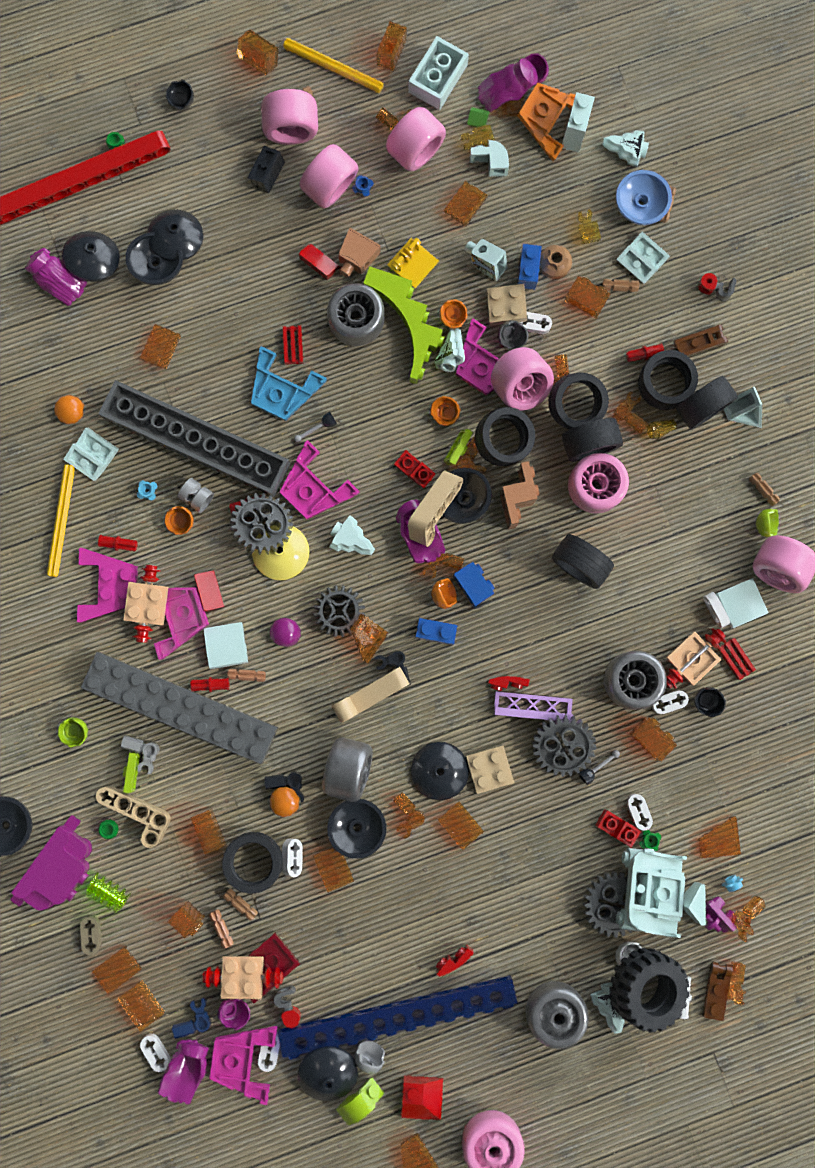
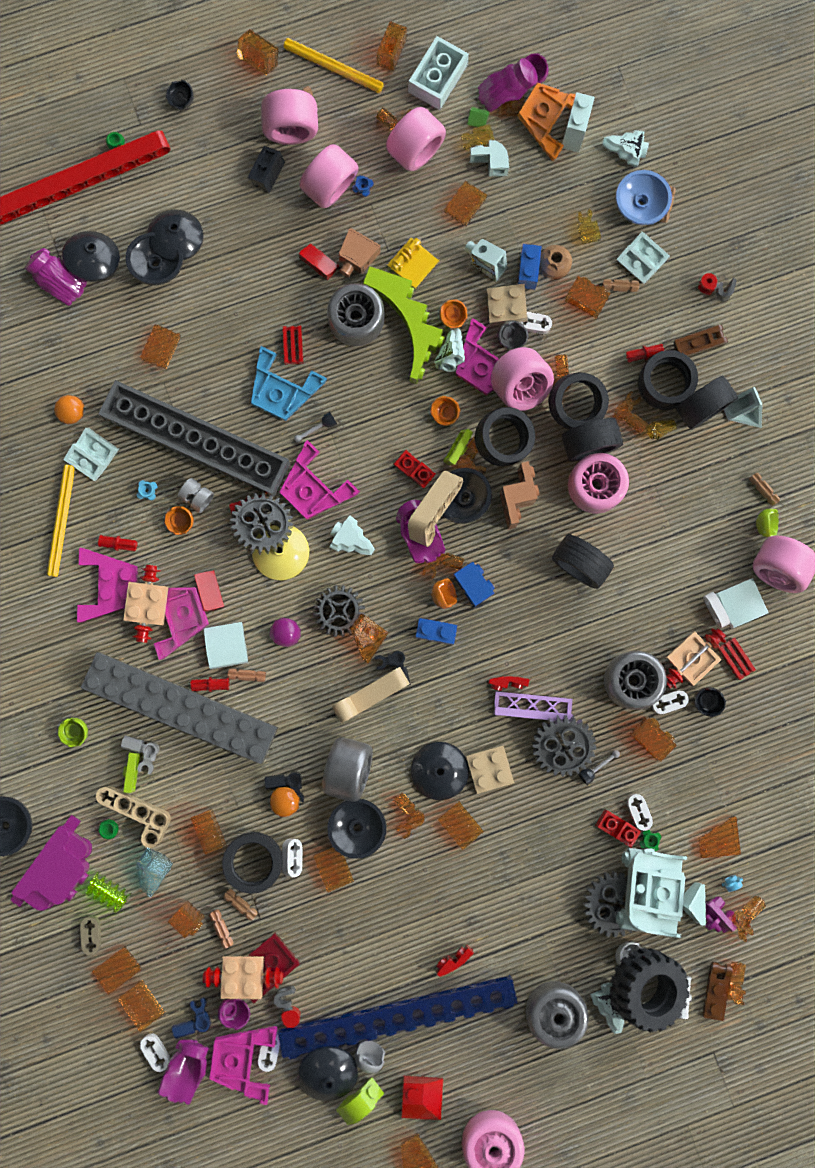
none -> clear light blue slope [136,848,173,898]

